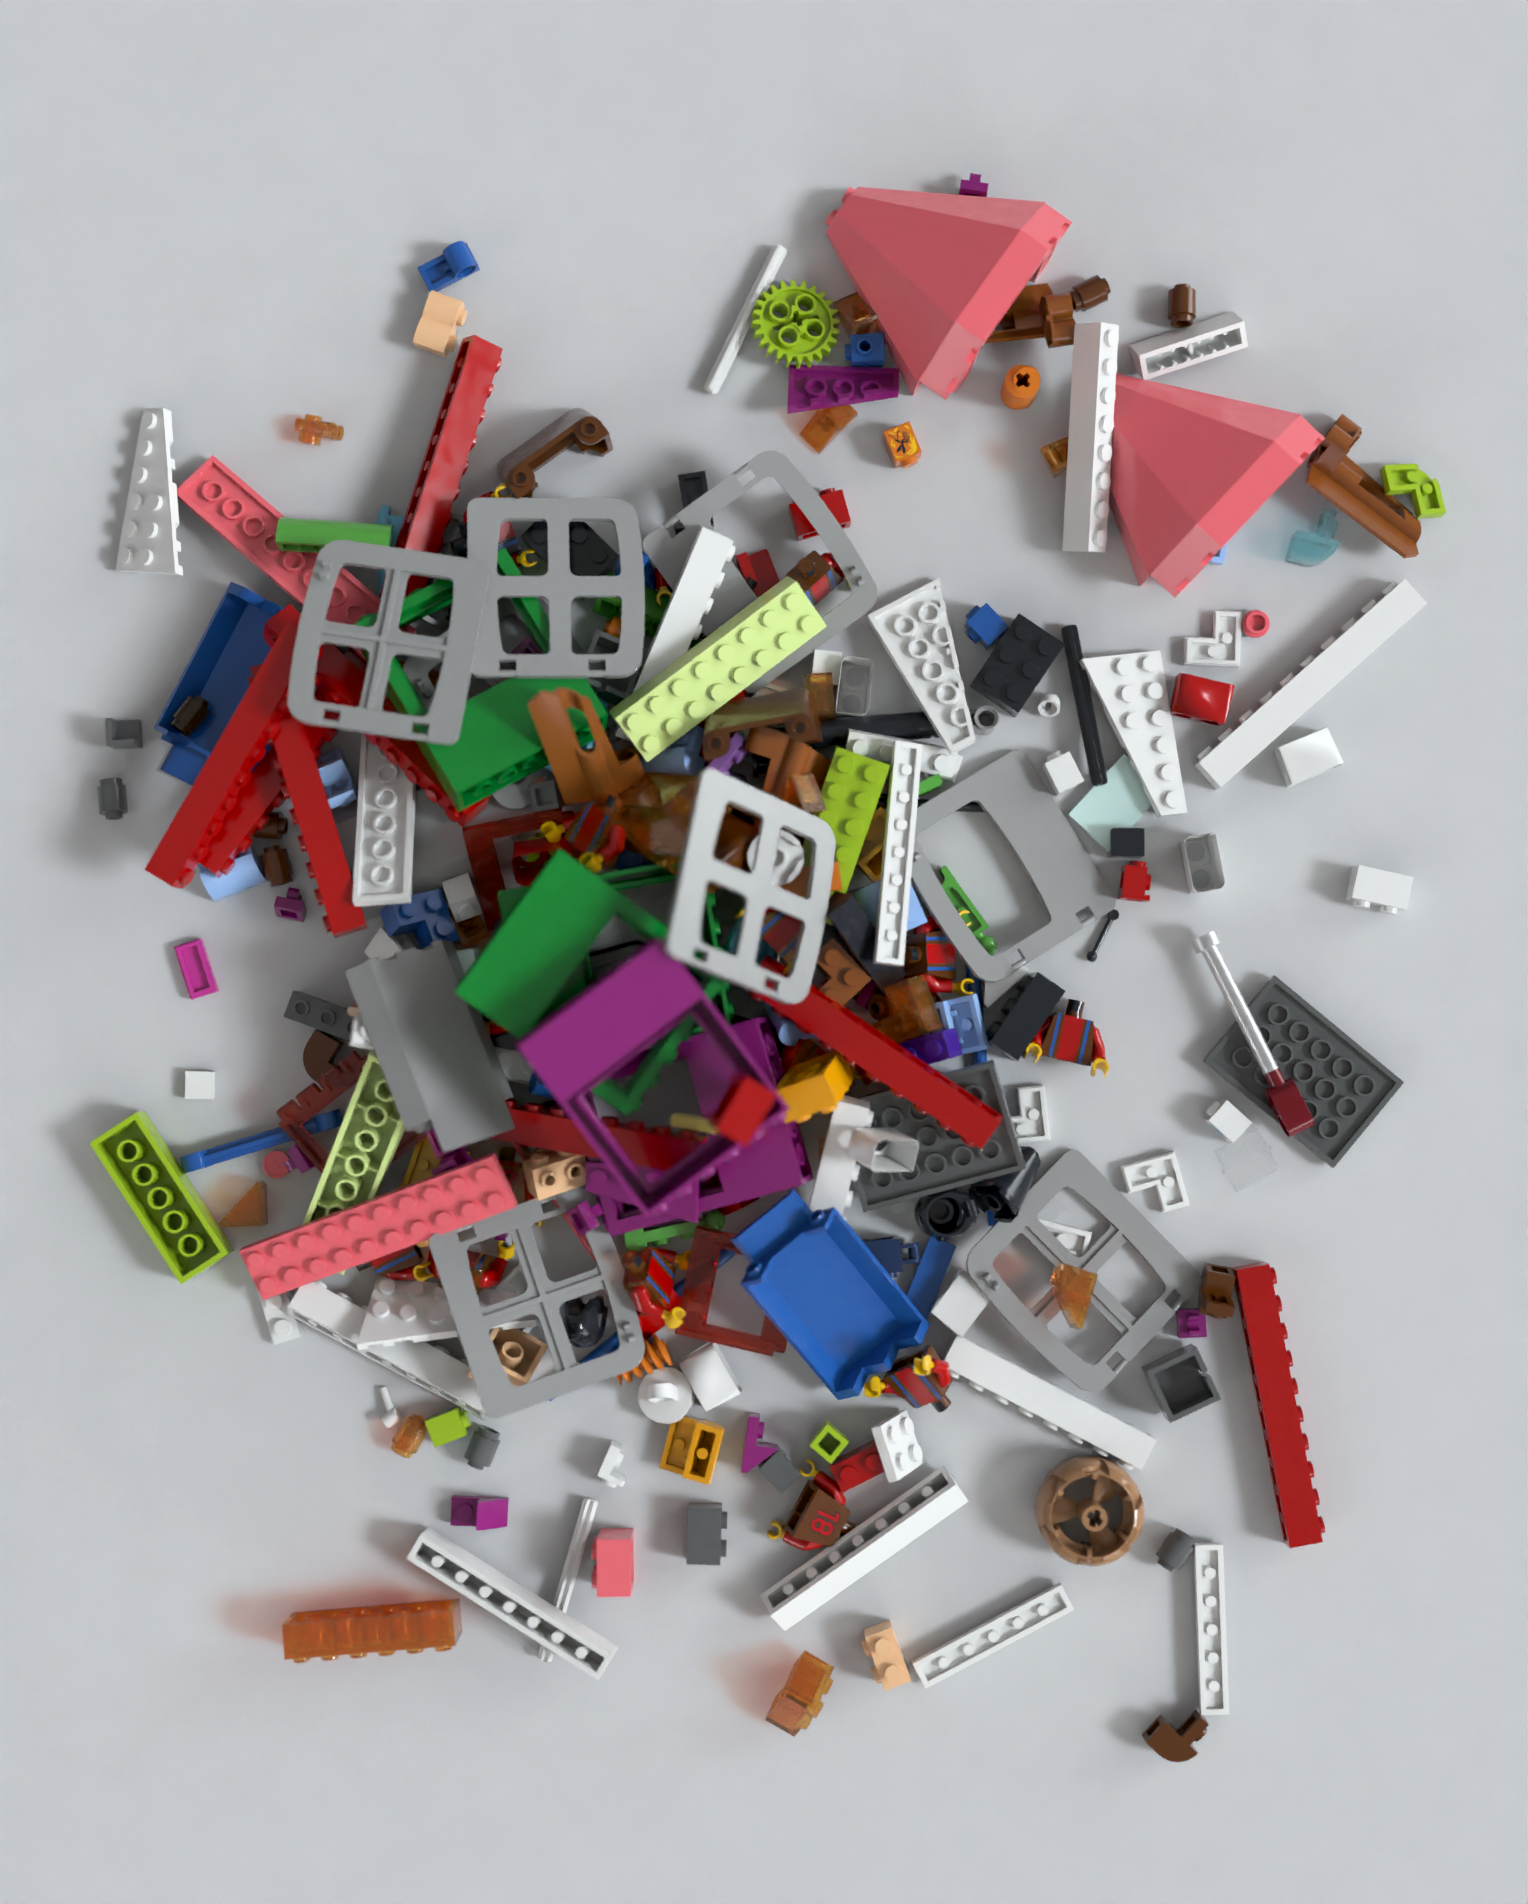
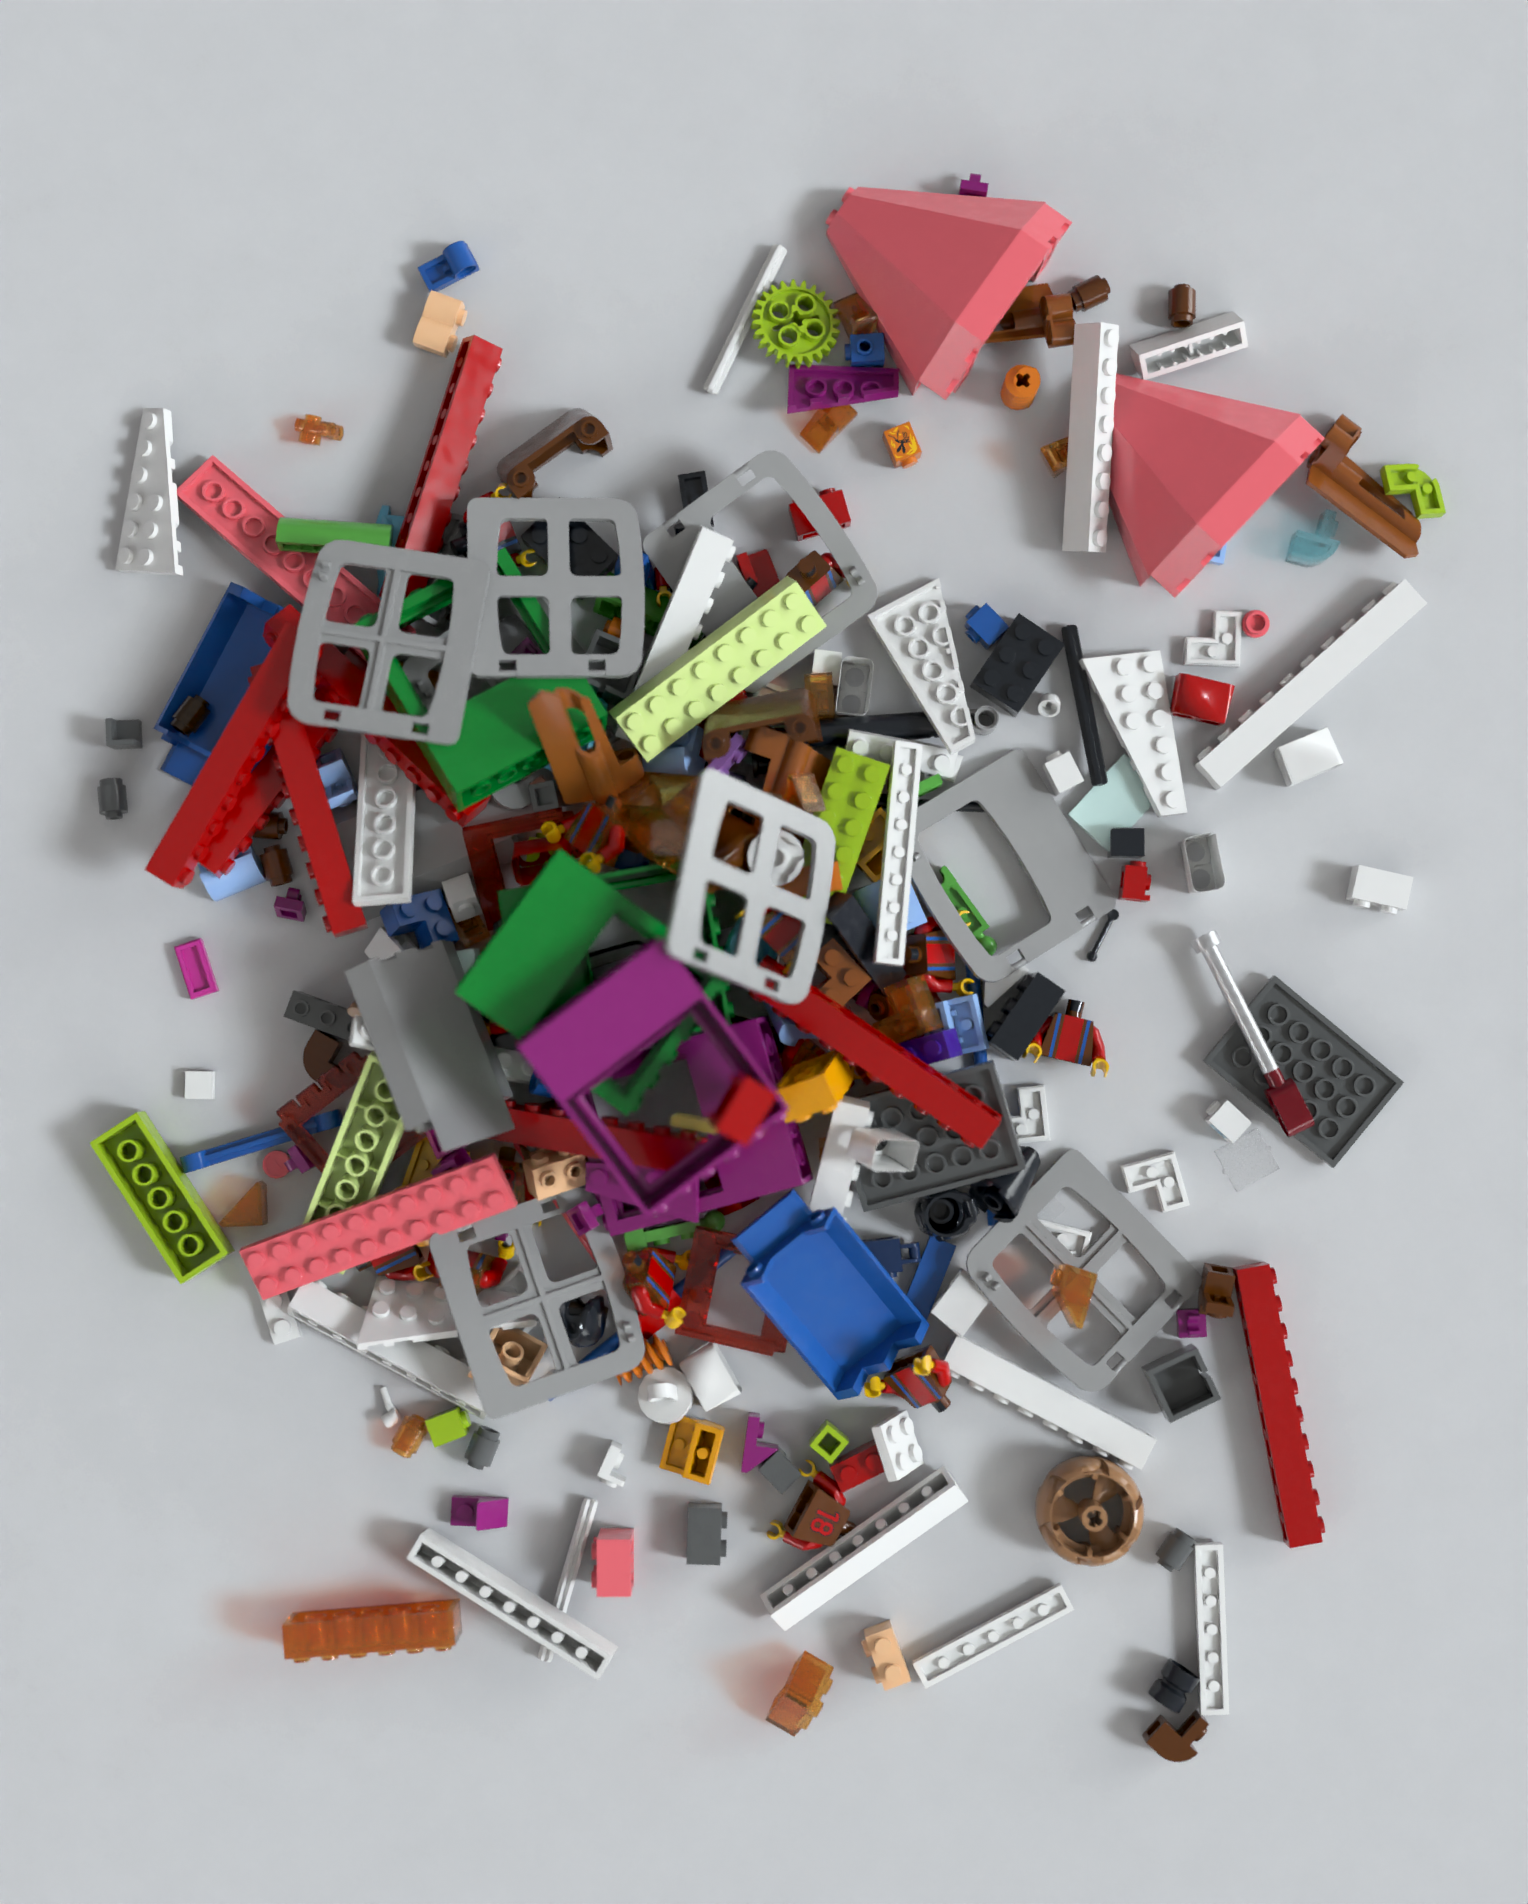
none -> black wheel [1148,1658,1200,1714]

